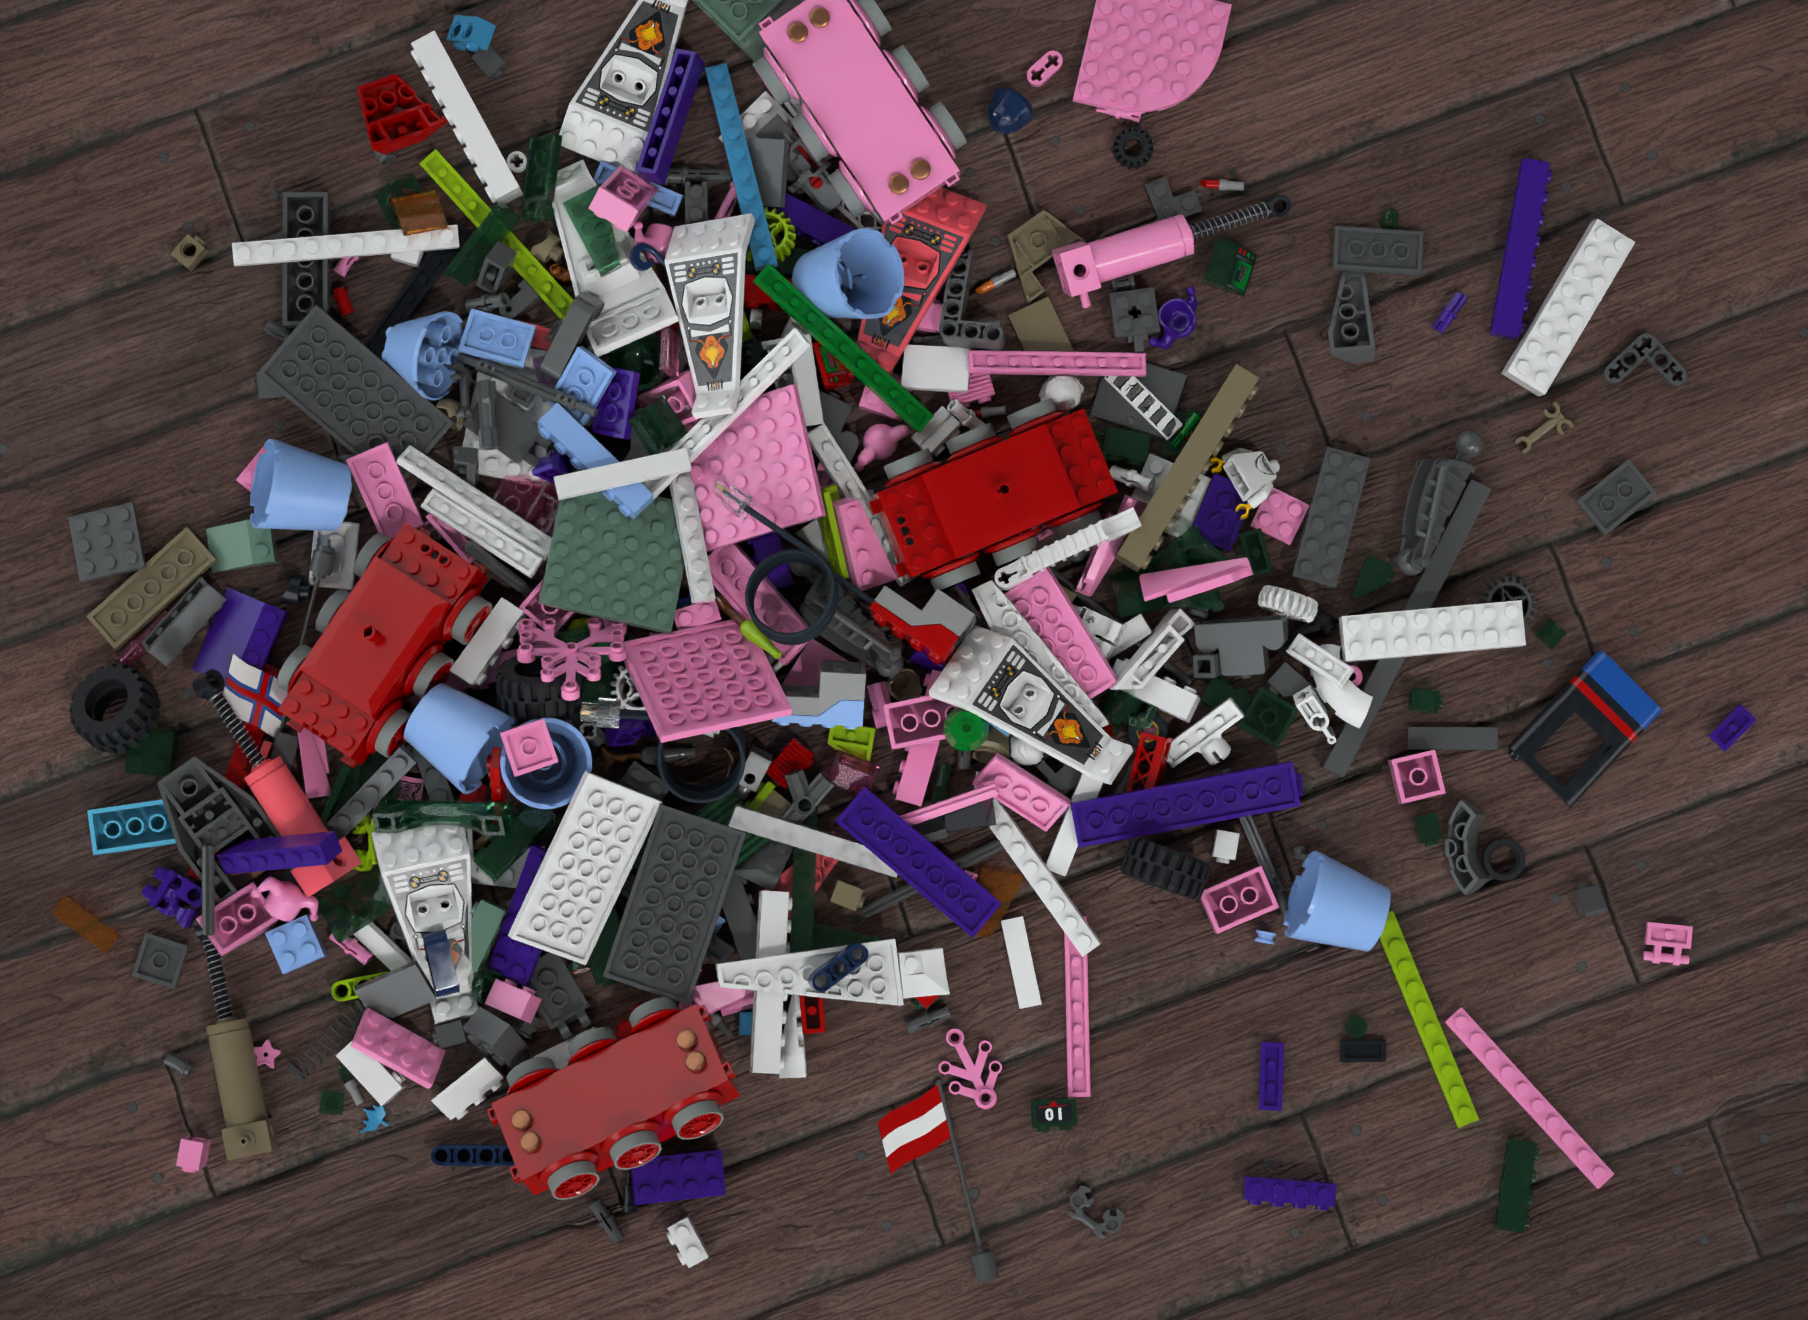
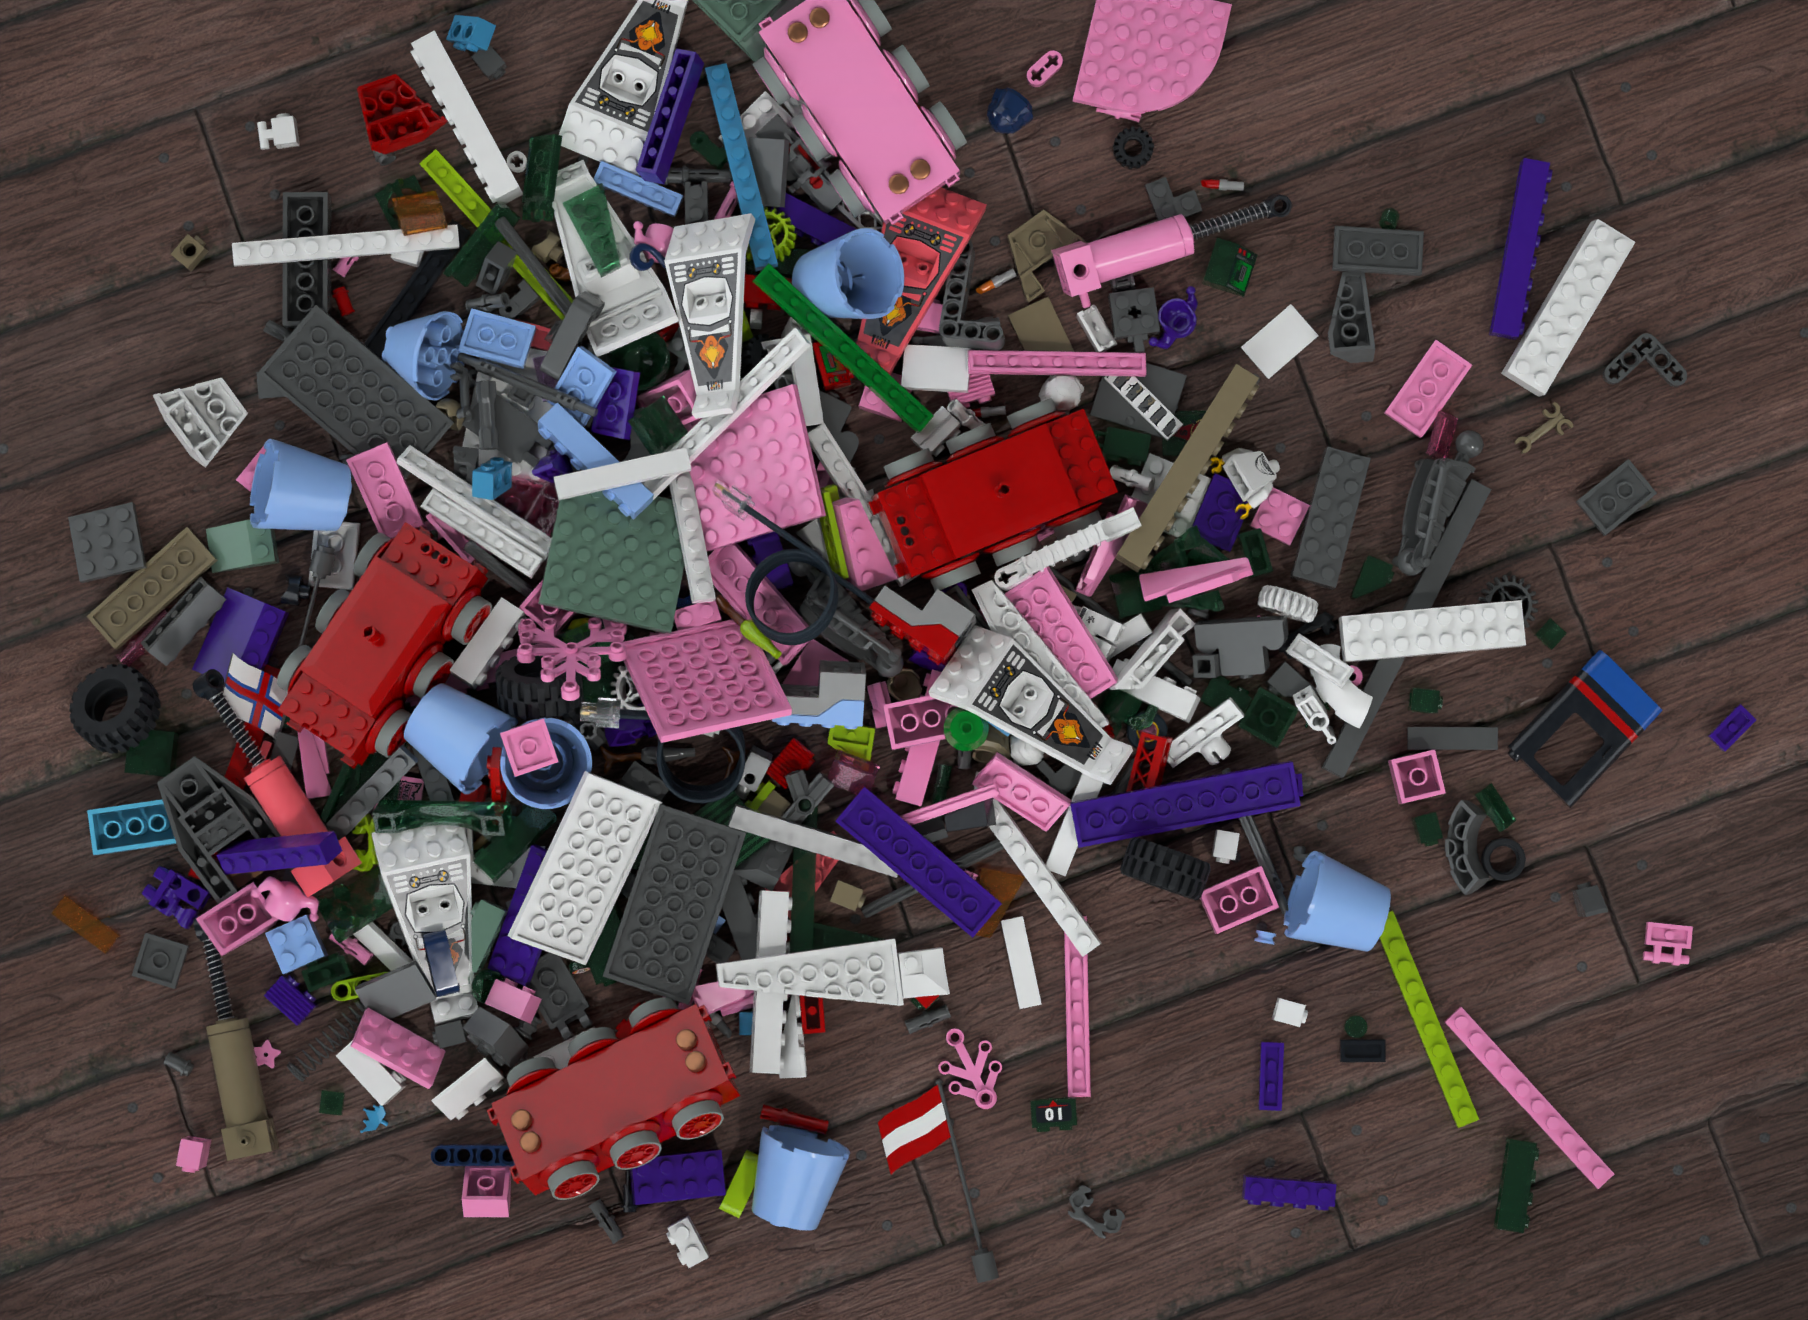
dark grey axle [202,846,215,936] -> none
light grey piece [338,1065,365,1106] -> none
bright pink slope [588,165,659,232] -> none
clear pink tile [659,327,681,378] -> none
dark blue beam [808,943,869,992] -> none
bright pink piece [854,424,915,472] -> none
green pin [1171,412,1201,448] -> none
dark purple axle [1431,292,1467,334] -> none
none -> white wedge [153,378,248,468]
none -> white brick [257,113,300,150]
none -> dark purple brick [264,975,318,1026]
none -> clear green brick [301,952,355,992]
none -> bright pink slope [462,1166,511,1217]
none -> dark azure brick [472,457,512,500]
none -> dark grey axle [494,216,572,316]
none -> clear green leg [690,131,727,169]
none -> lime beam [719,1150,758,1218]
none -> light blue cone [752,1125,850,1230]
none -> red pin [760,1104,829,1135]
none -> white hinge [1076,305,1117,352]
none -> white sticker [1241,304,1318,379]
none -> white brick [1272,998,1308,1027]
none -> bright pink plate [1384,340,1472,439]
none -> clear pink plate [1426,411,1458,459]
none -> clear green plate [1475,783,1516,832]

